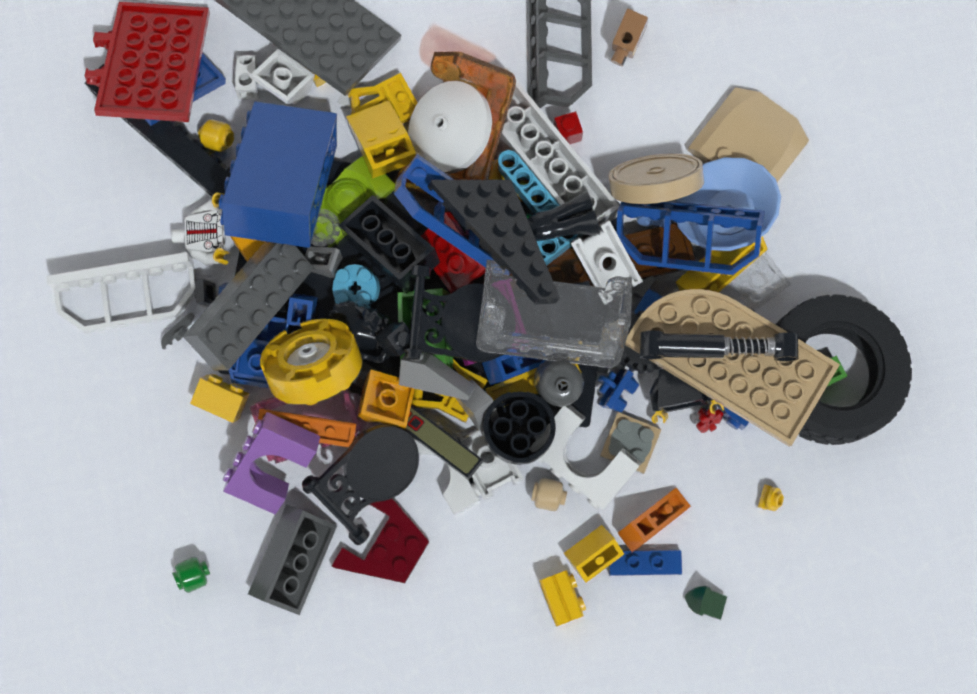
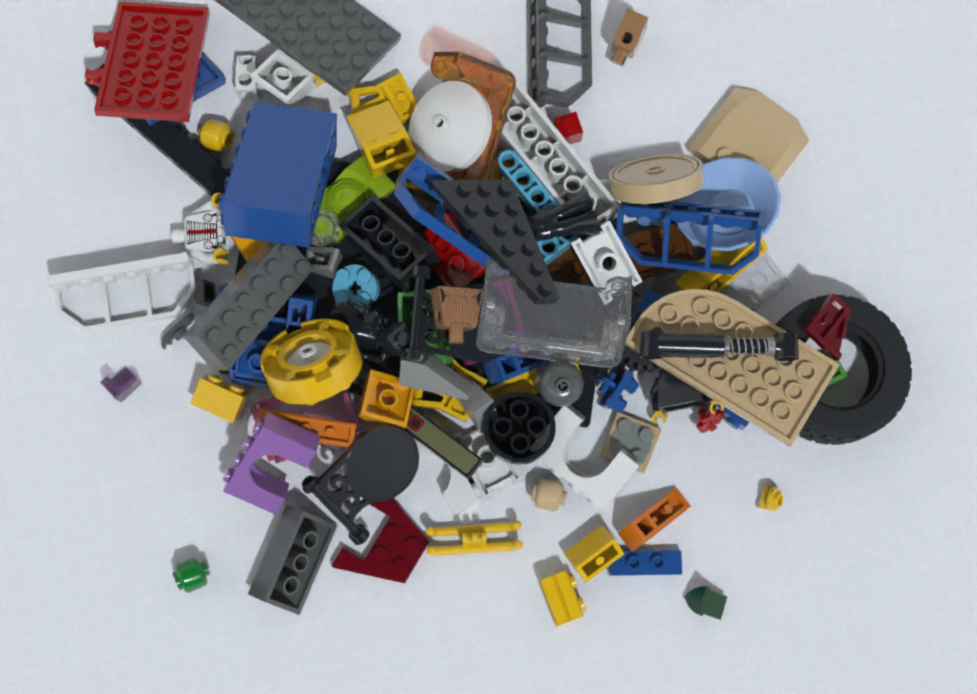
none -> clear purple panel [100,367,142,403]
none -> yellow piece [425,520,523,556]
none -> medium nougat torso [431,286,483,344]
none -> dark red wing [803,293,851,361]

